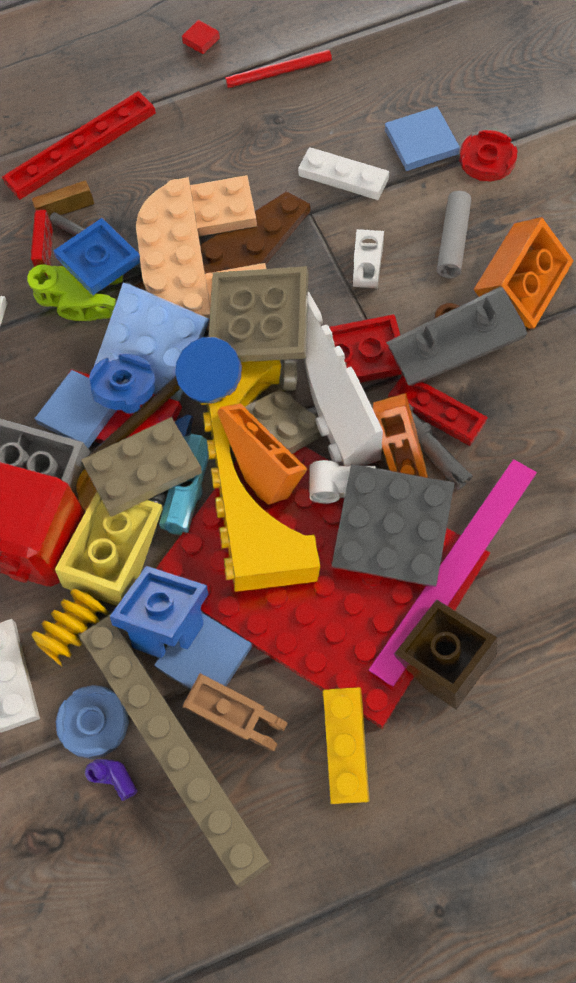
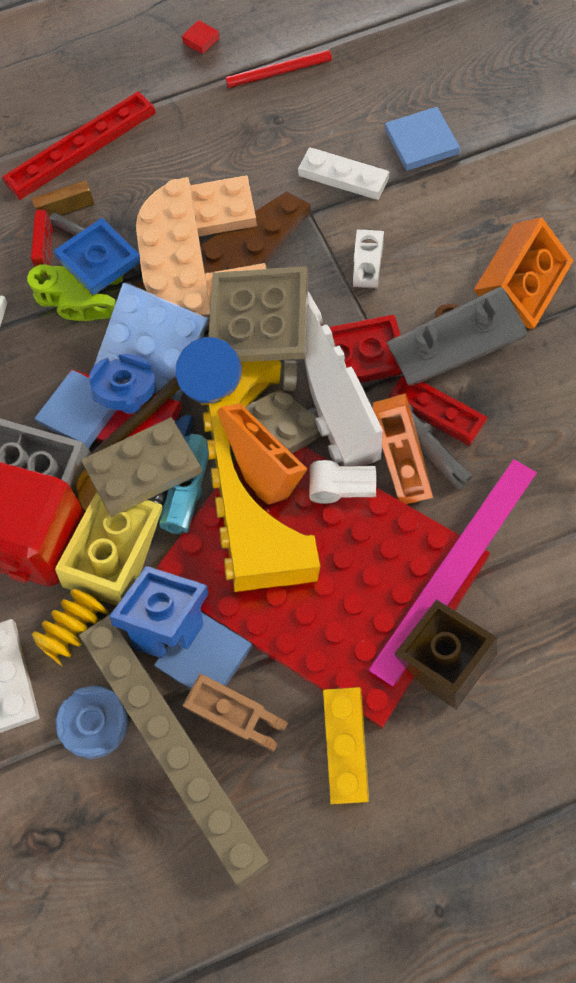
dark purple arm [85,759,138,801] -> none
dark grey plate [332,464,454,587] -> none
light grey piece [437,191,472,278] -> none
red tile [459,130,518,182] -> none

